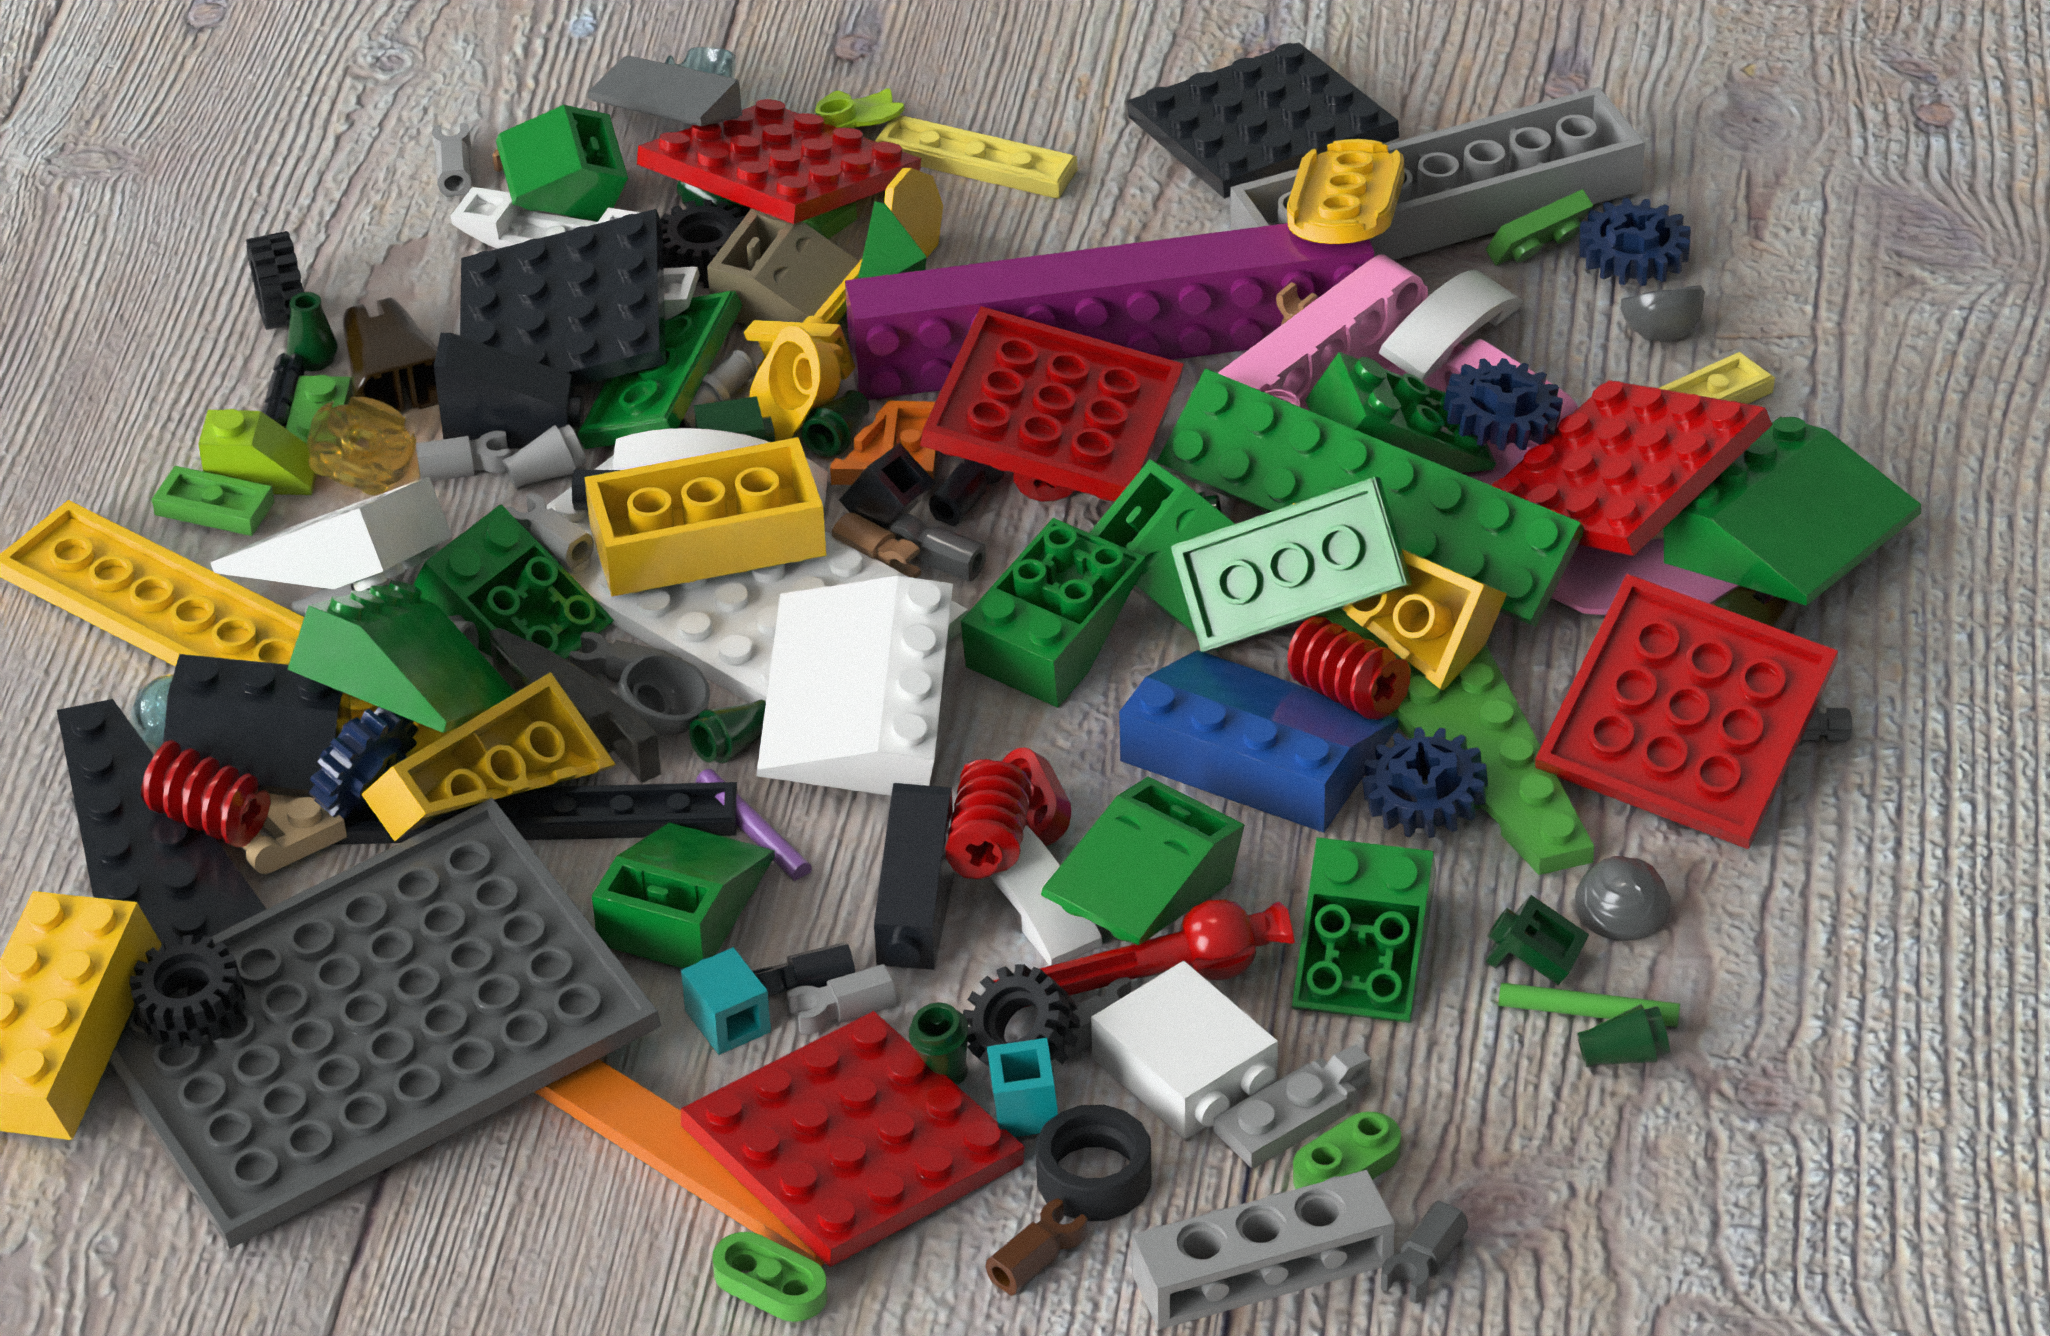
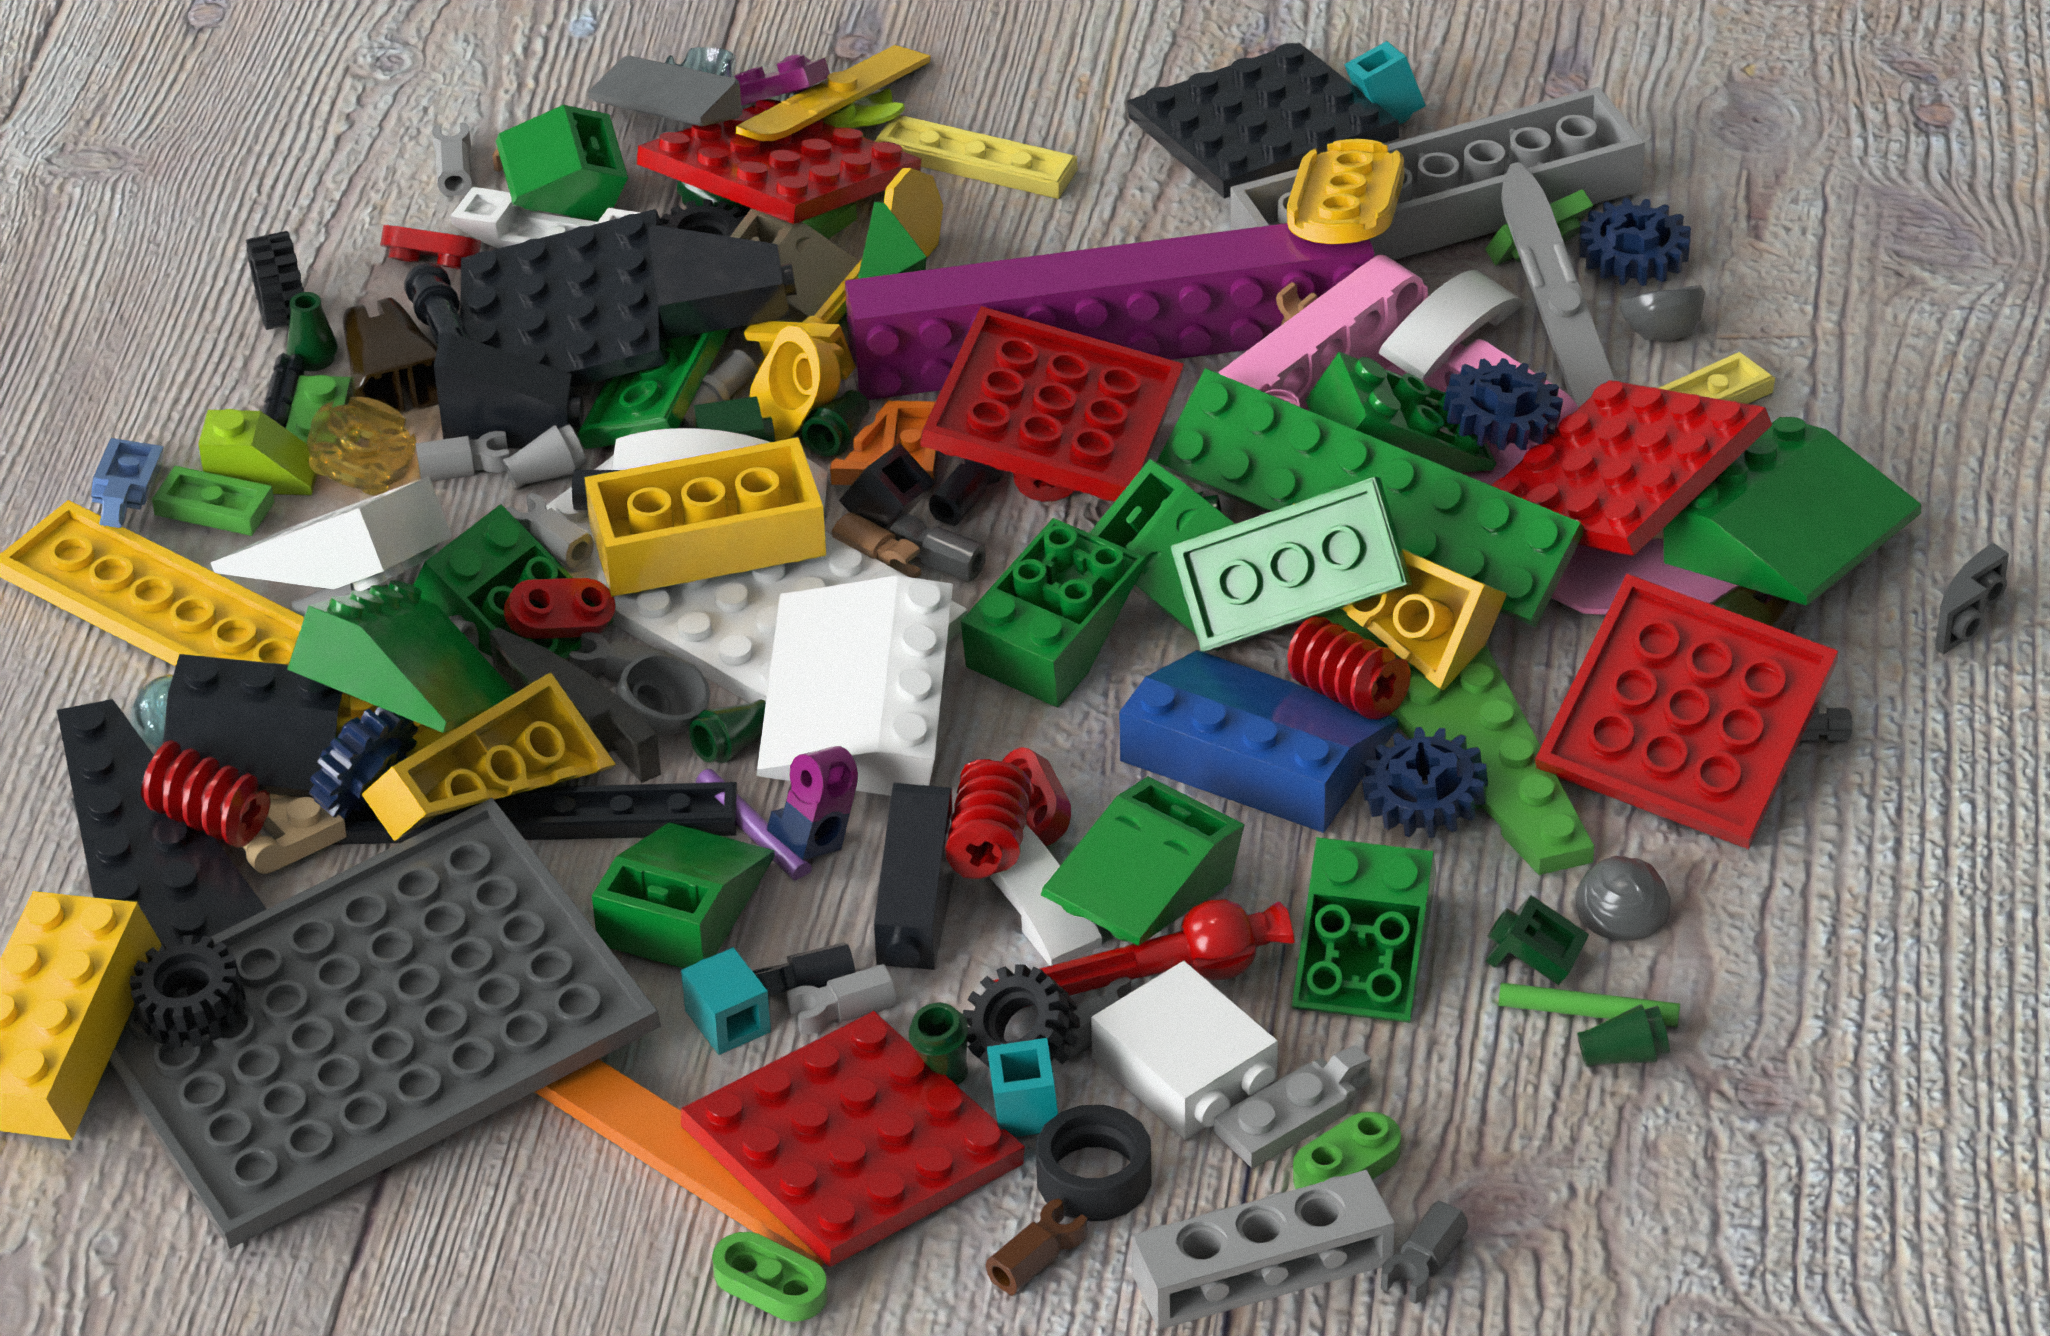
none -> medium blue hinge [91,438,164,528]
none -> red plate [380,225,482,270]
none -> black pin [404,263,472,345]
none -> red plate [504,578,616,639]
none -> black slope [648,225,797,339]
none -> magenta plate [734,54,830,106]
none -> yellow piece [736,45,931,141]
none -> leg [767,746,858,860]
none -> teal brick [1344,41,1426,125]
none -> light grey piece [1501,162,1615,407]
none -> dark grey slope [1935,542,2009,654]

